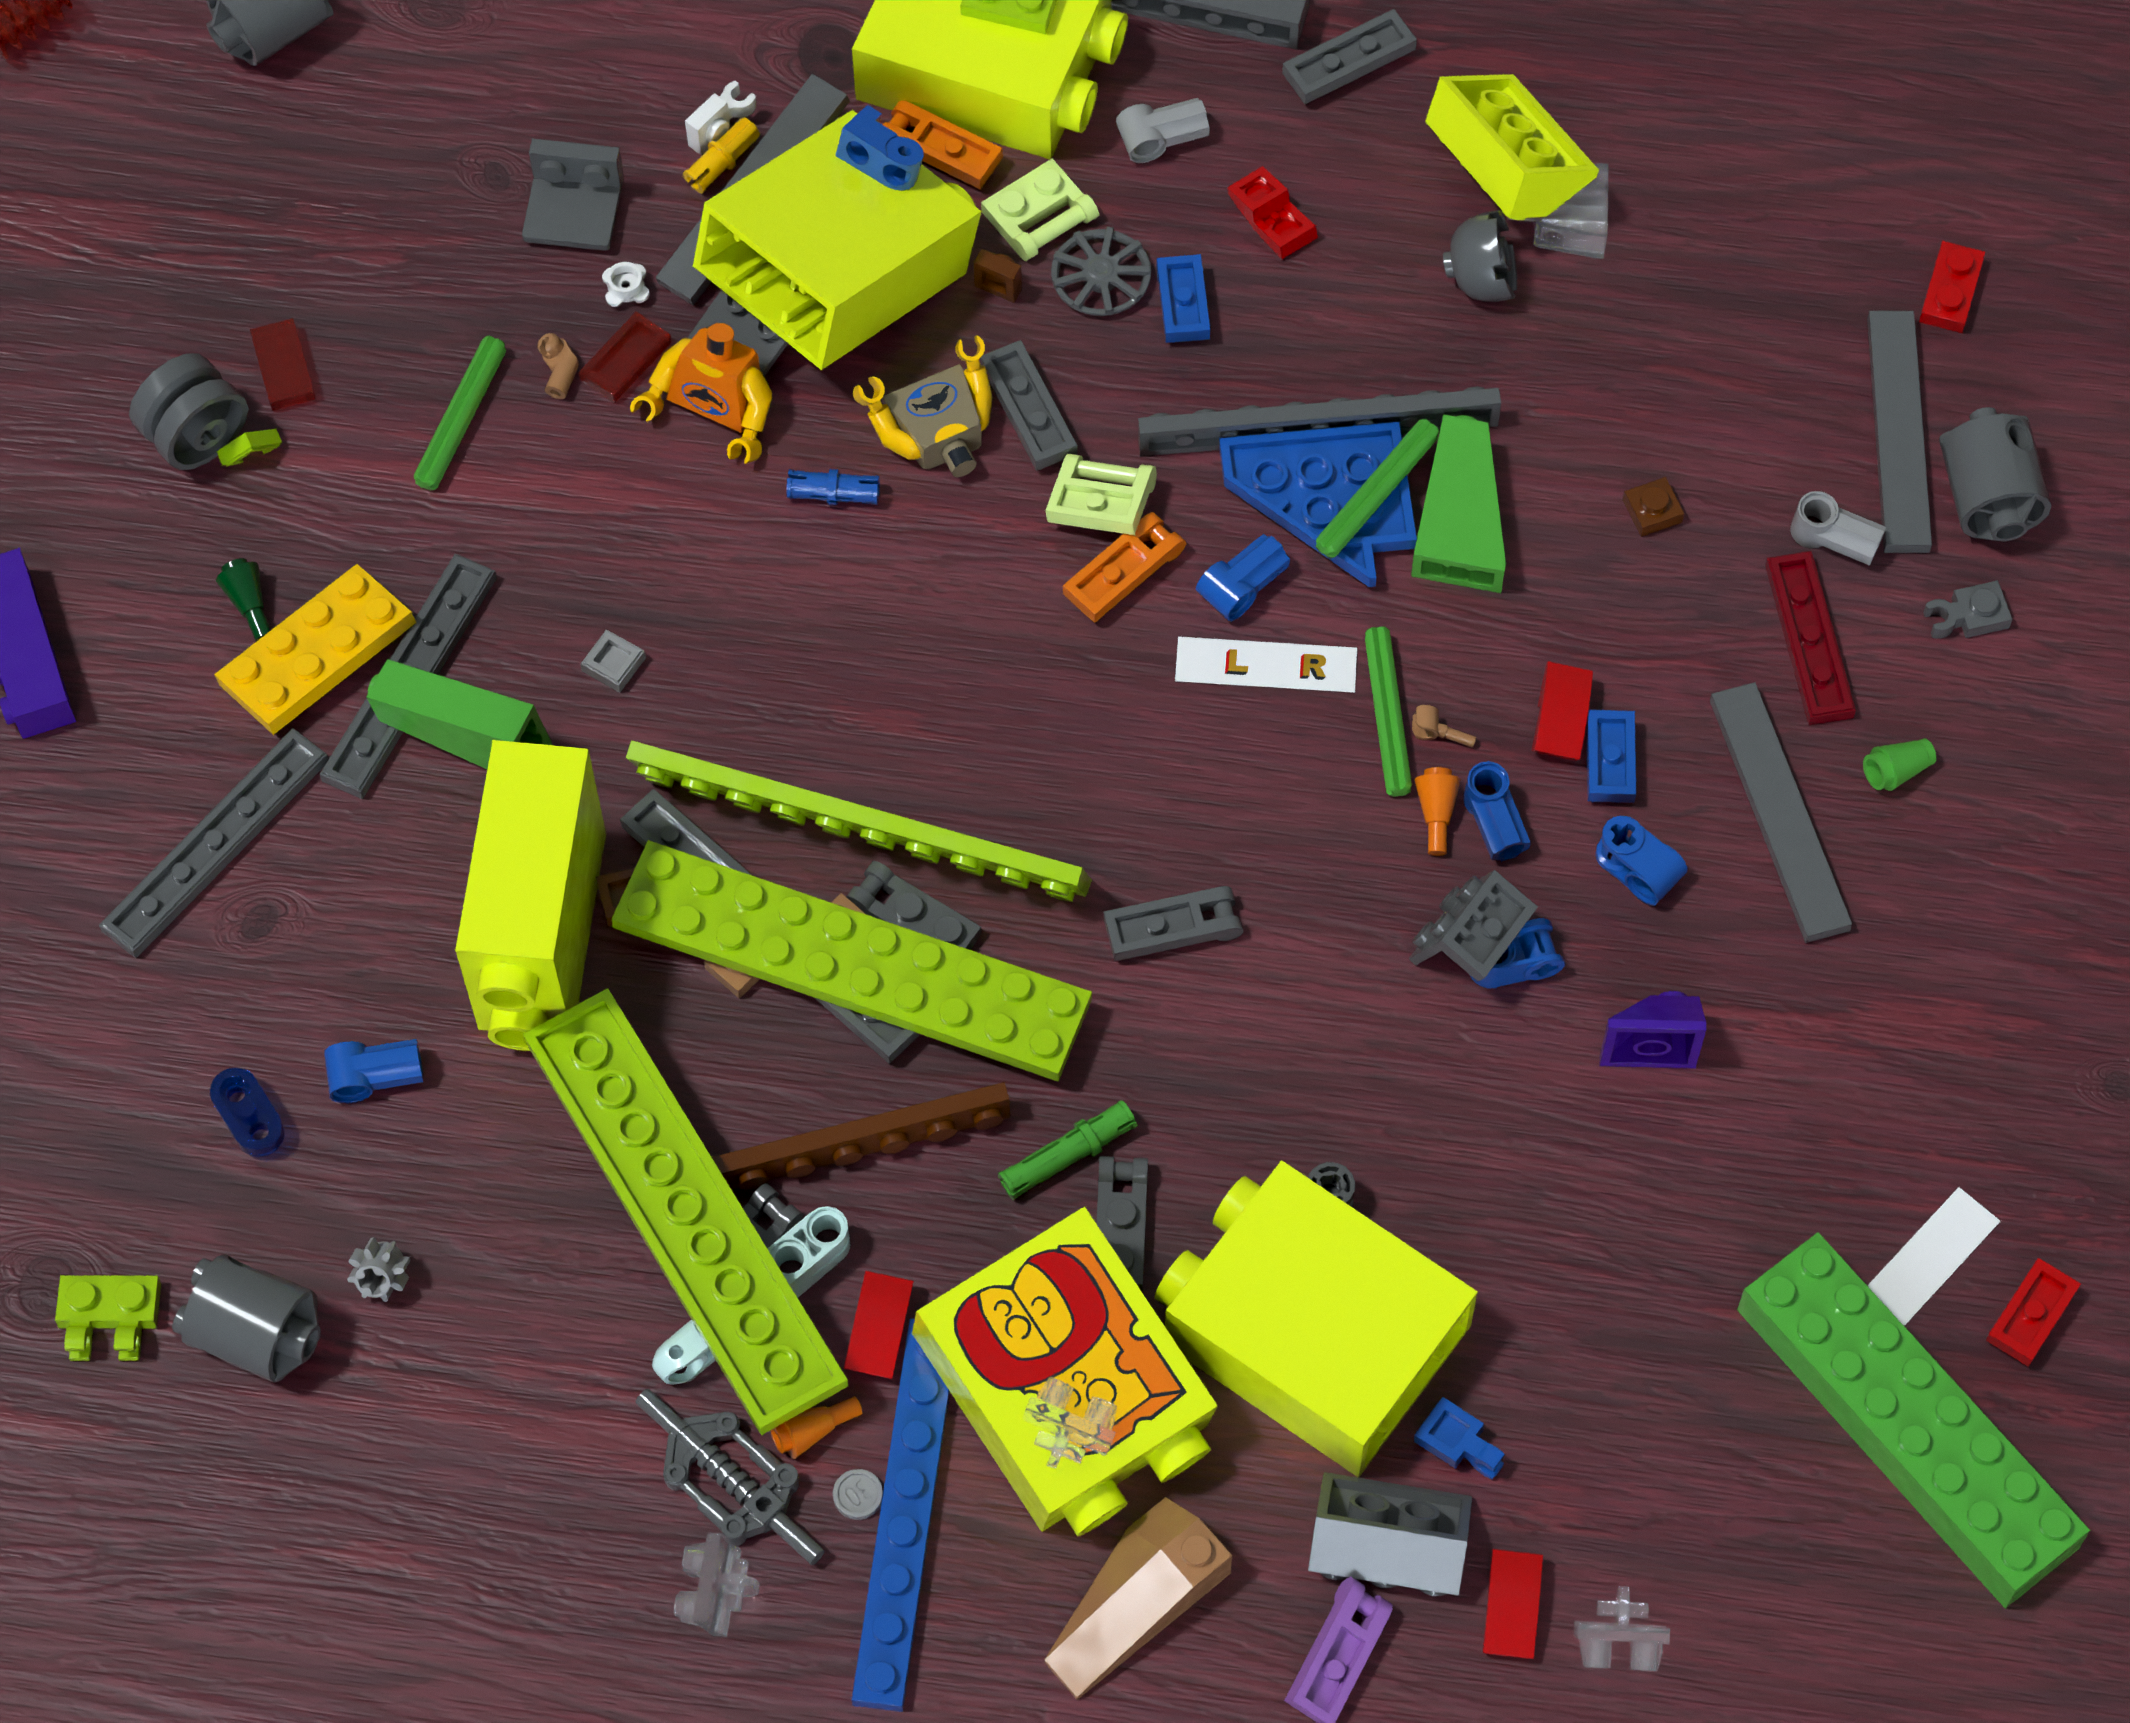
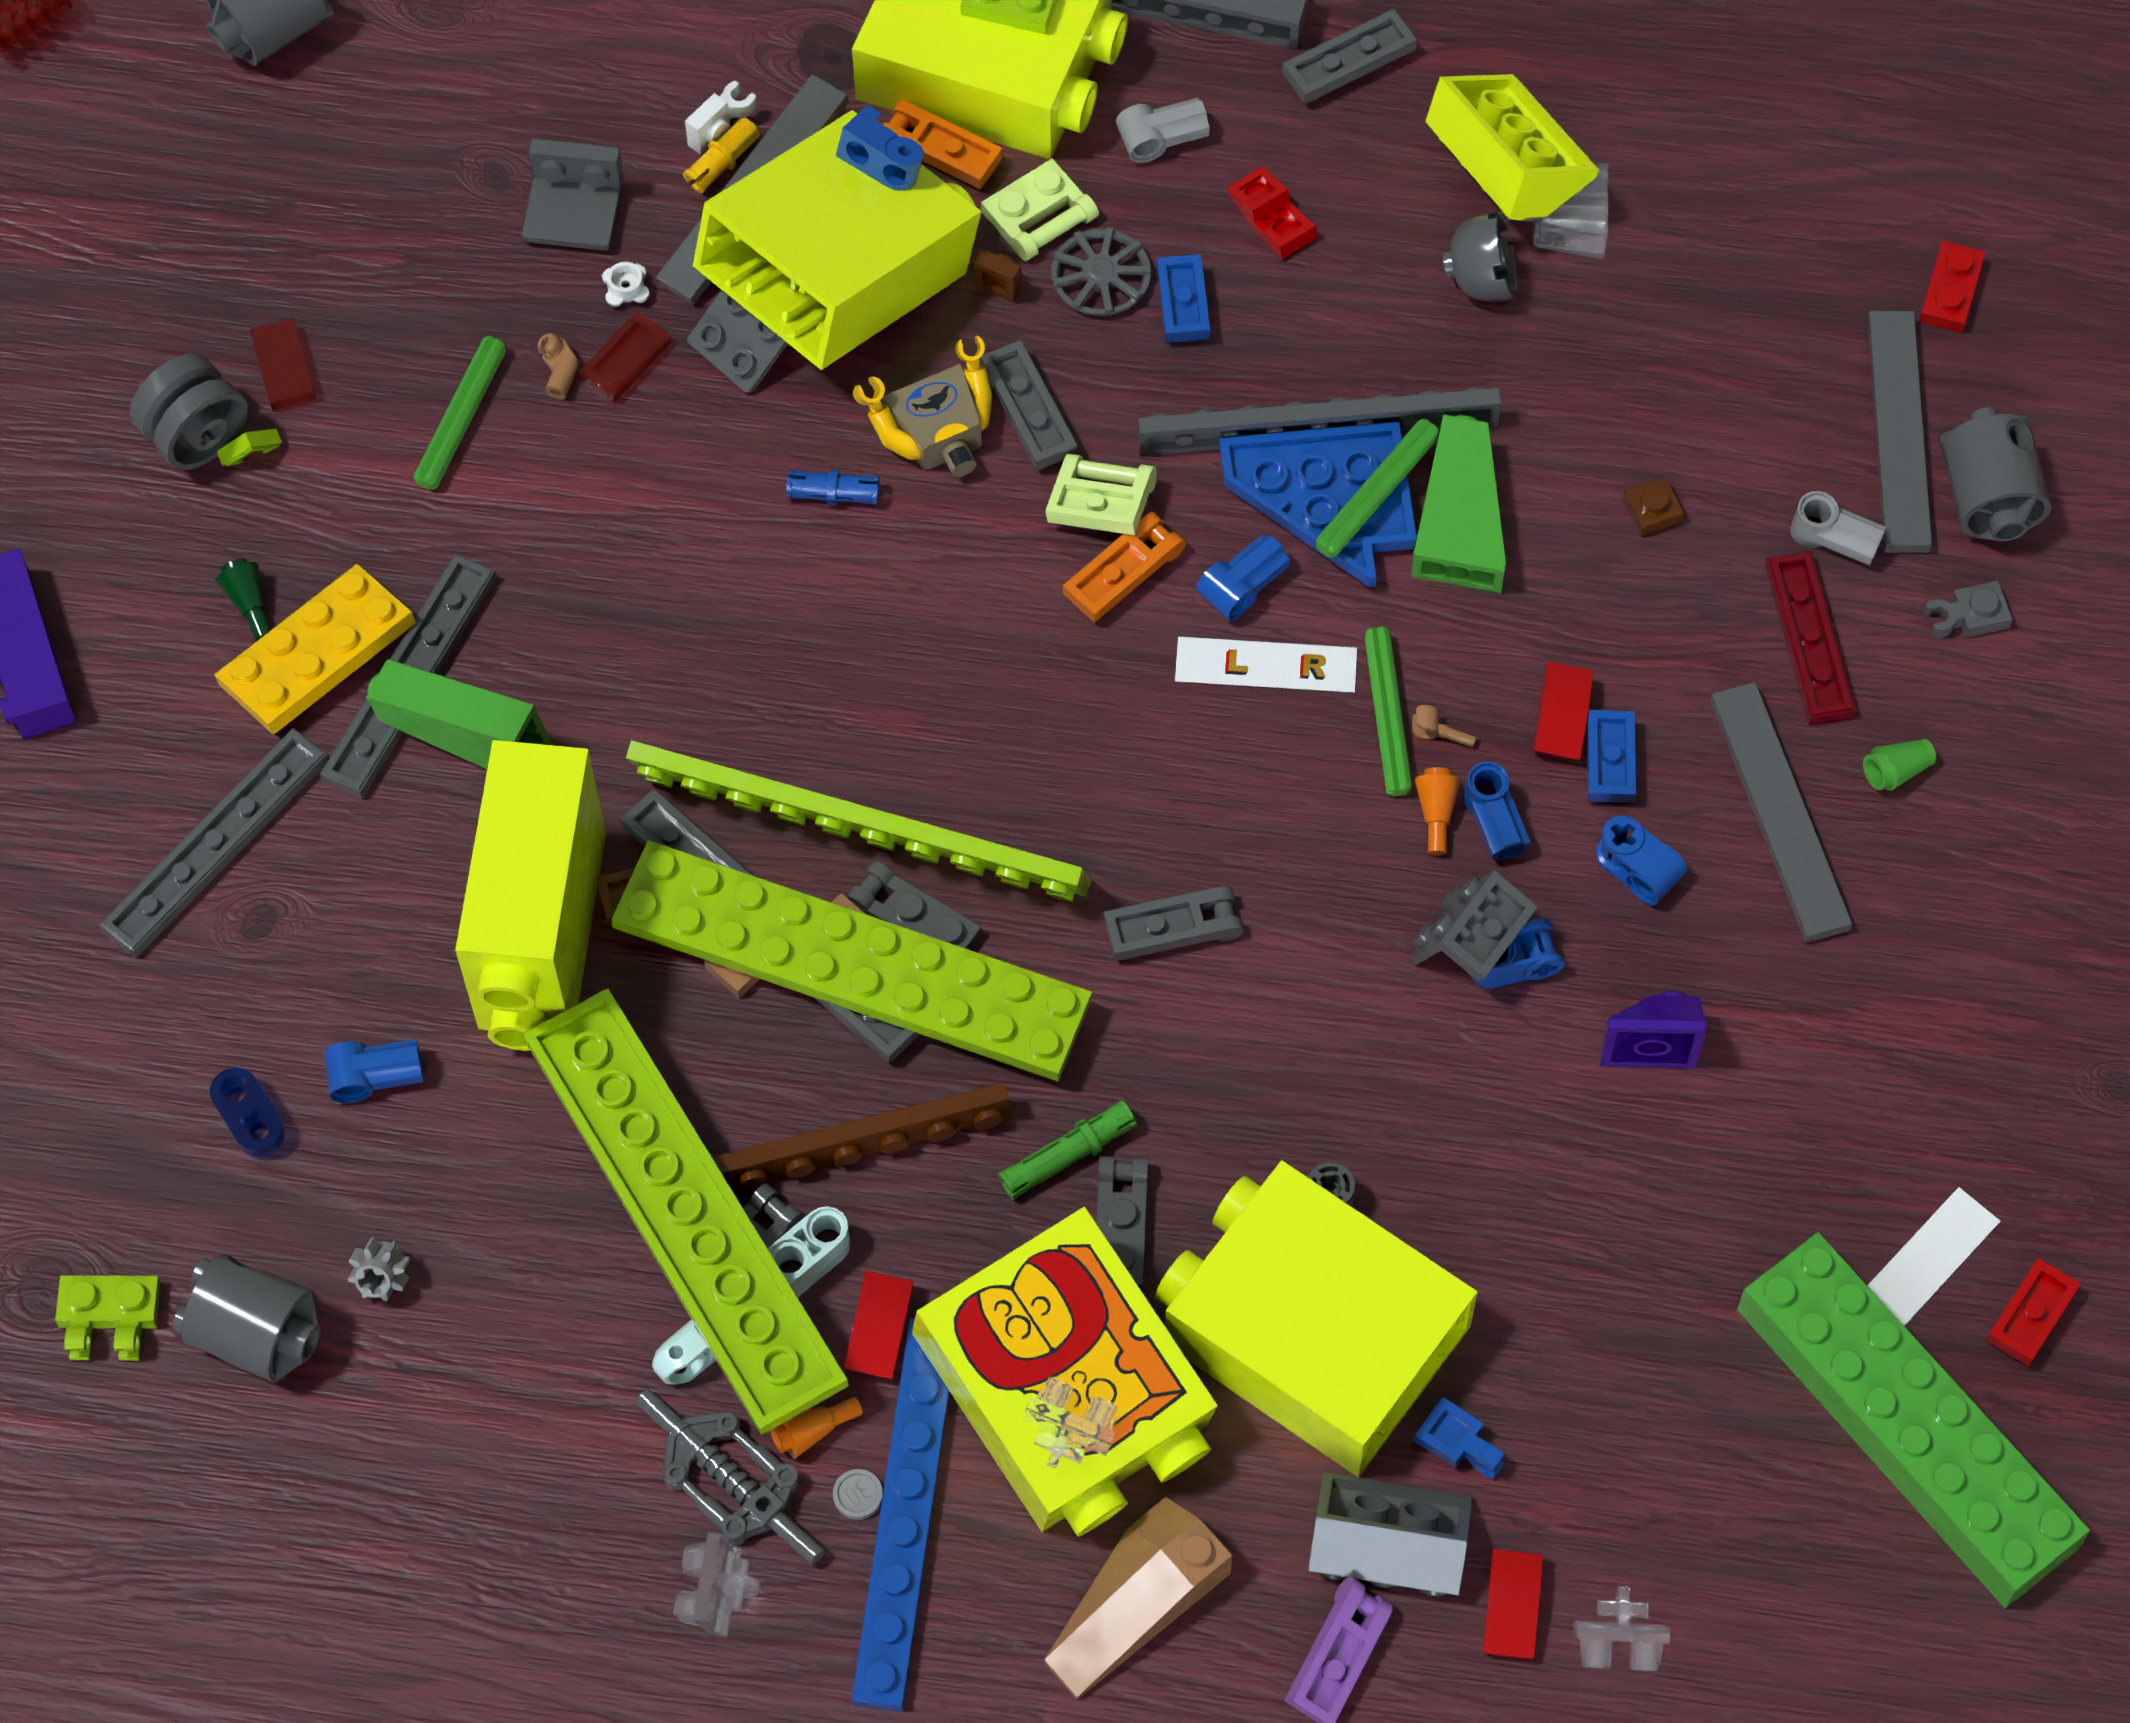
light grey tile [581,629,646,693] -> none
torso [630,323,772,464] -> none

